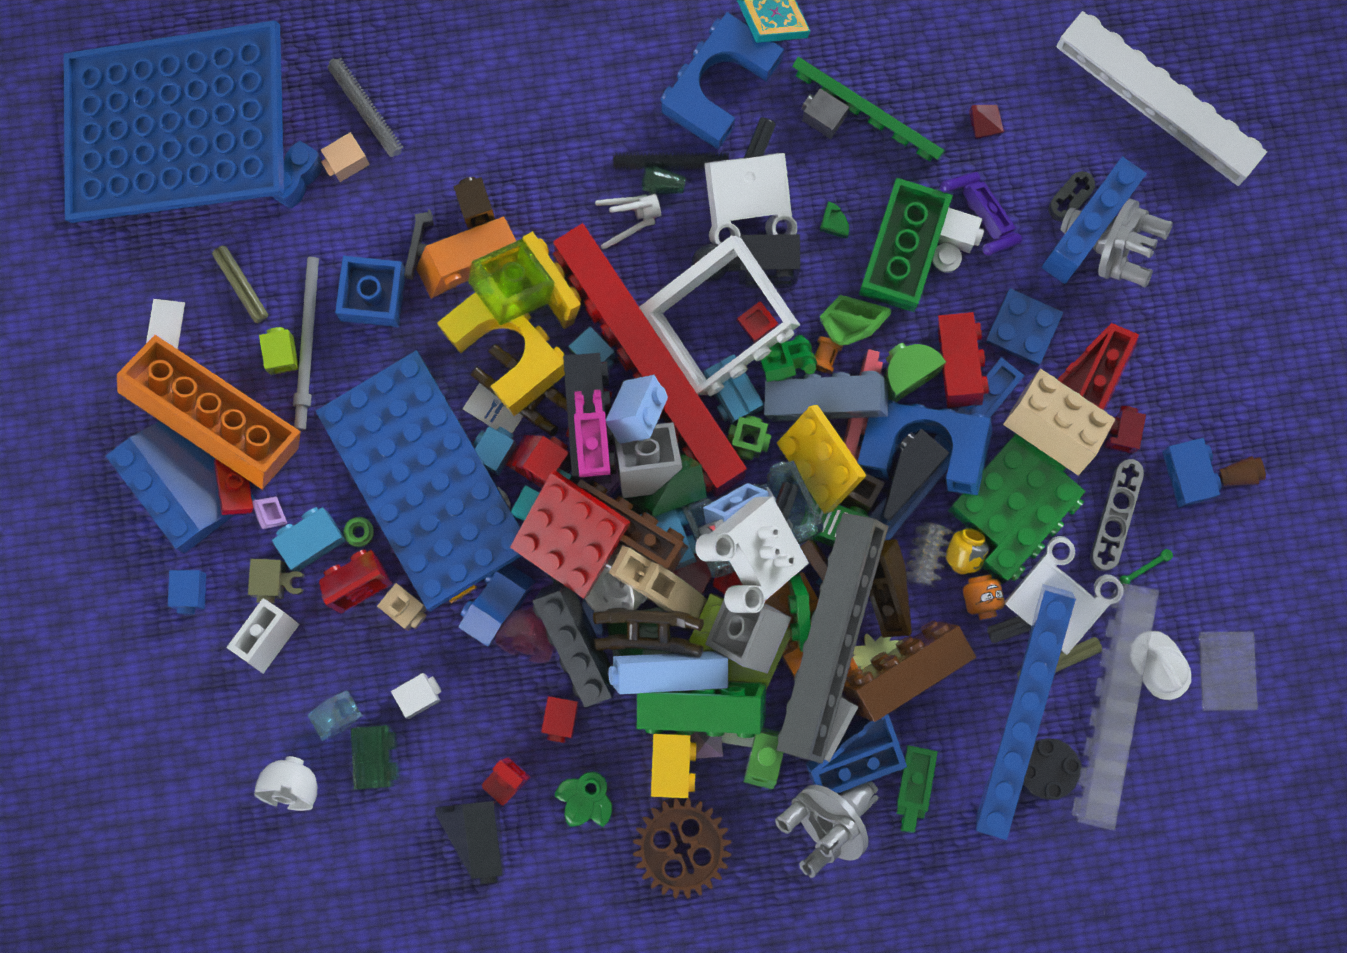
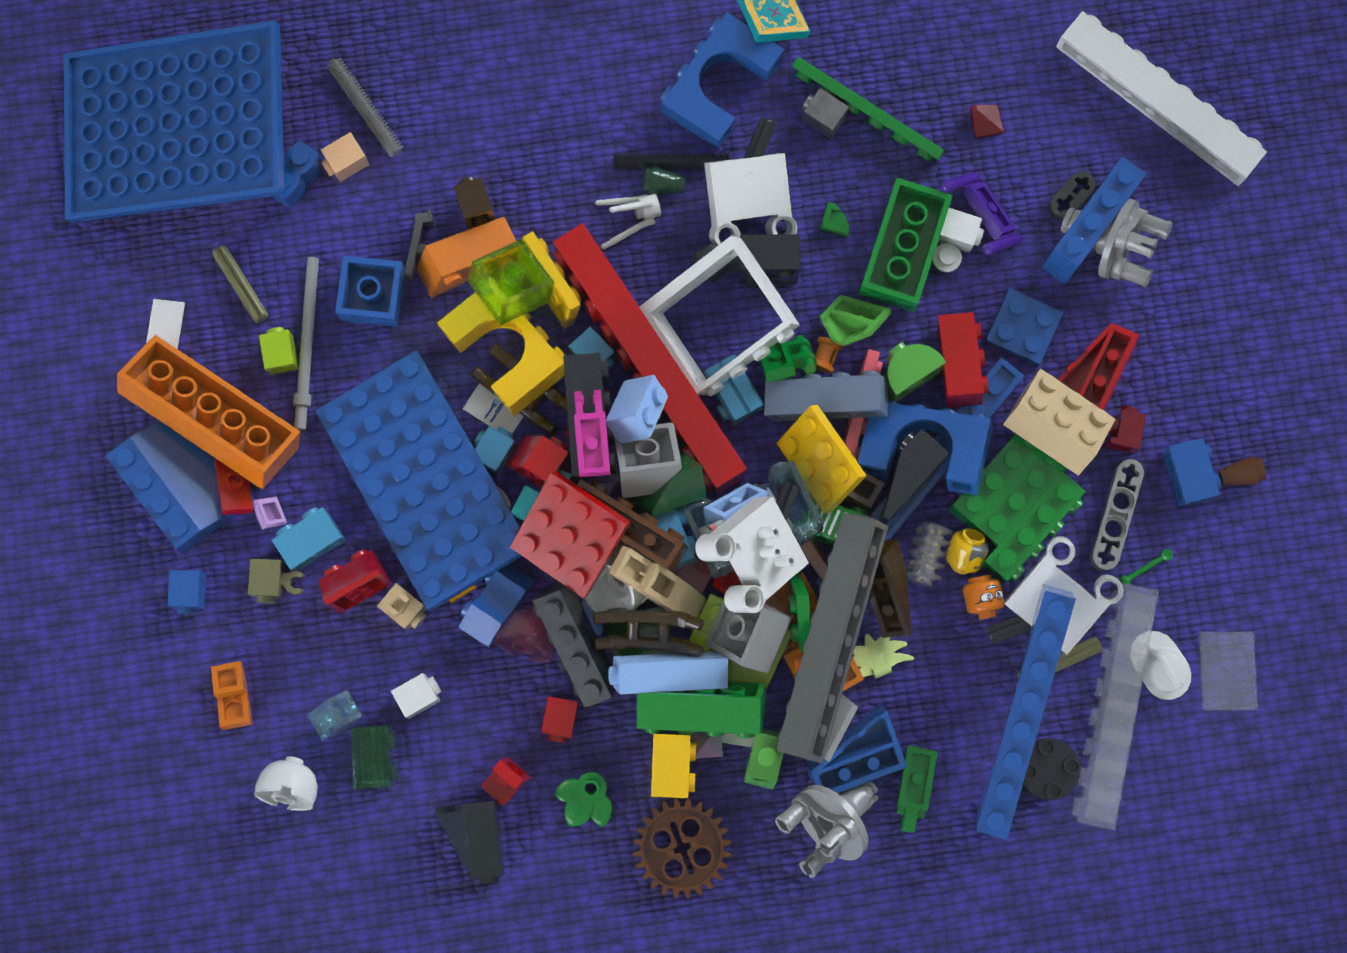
white brick [226,598,299,674] -> none
bright green plate [344,517,374,547] -> none
bright green brick [727,416,771,461] -> none
red plate [737,301,778,343] -> none
reddish brown brick [843,620,977,722] -> none
none -> orange slope [211,661,253,730]

